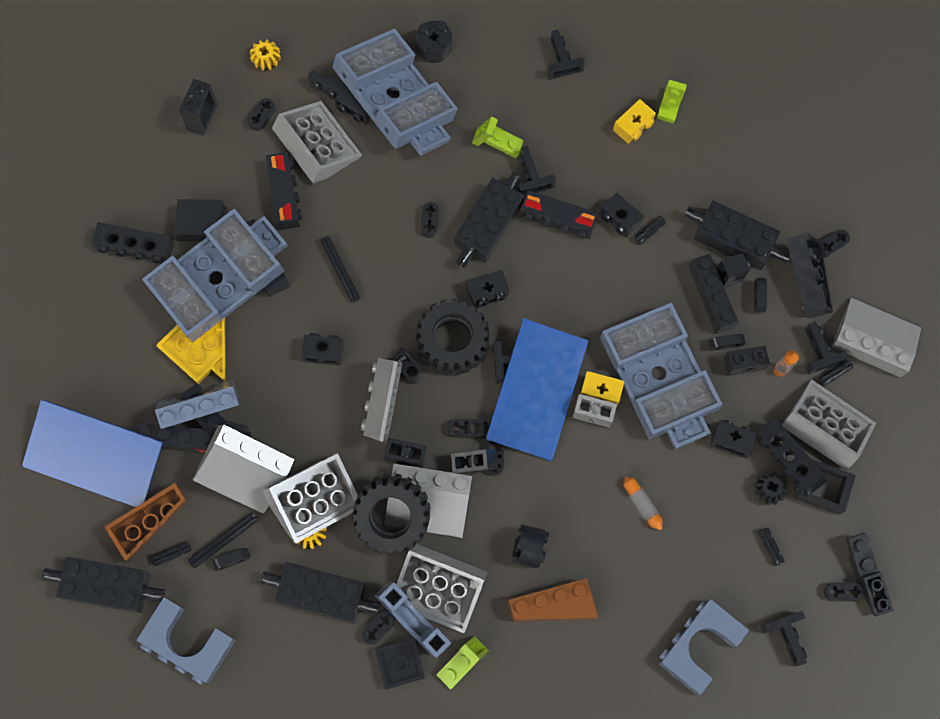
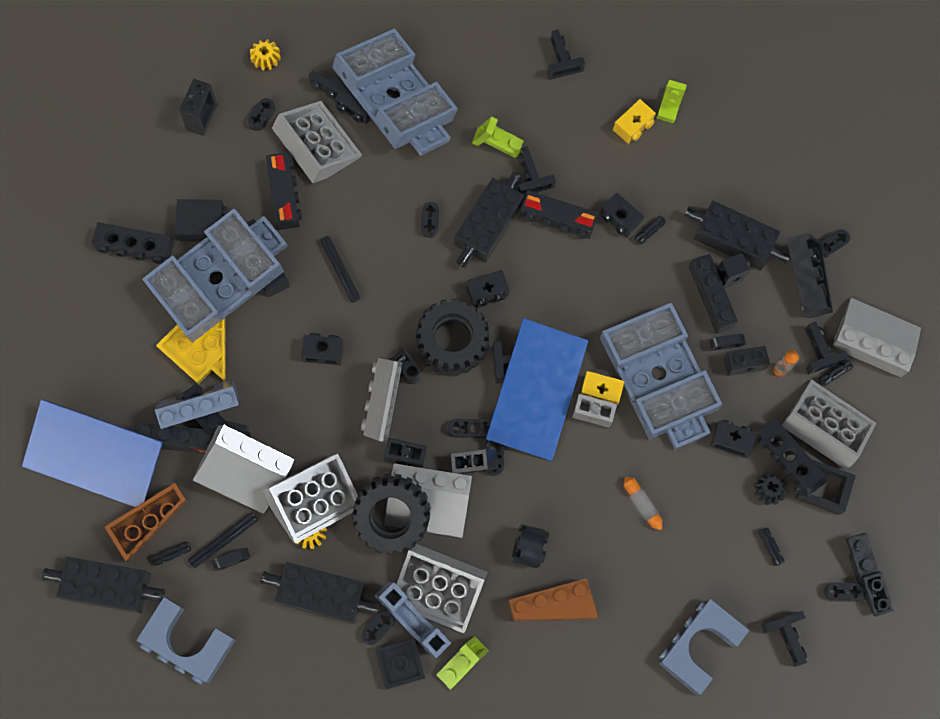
black brick [417,20,452,63] -> none
black beam [754,278,767,313] -> none

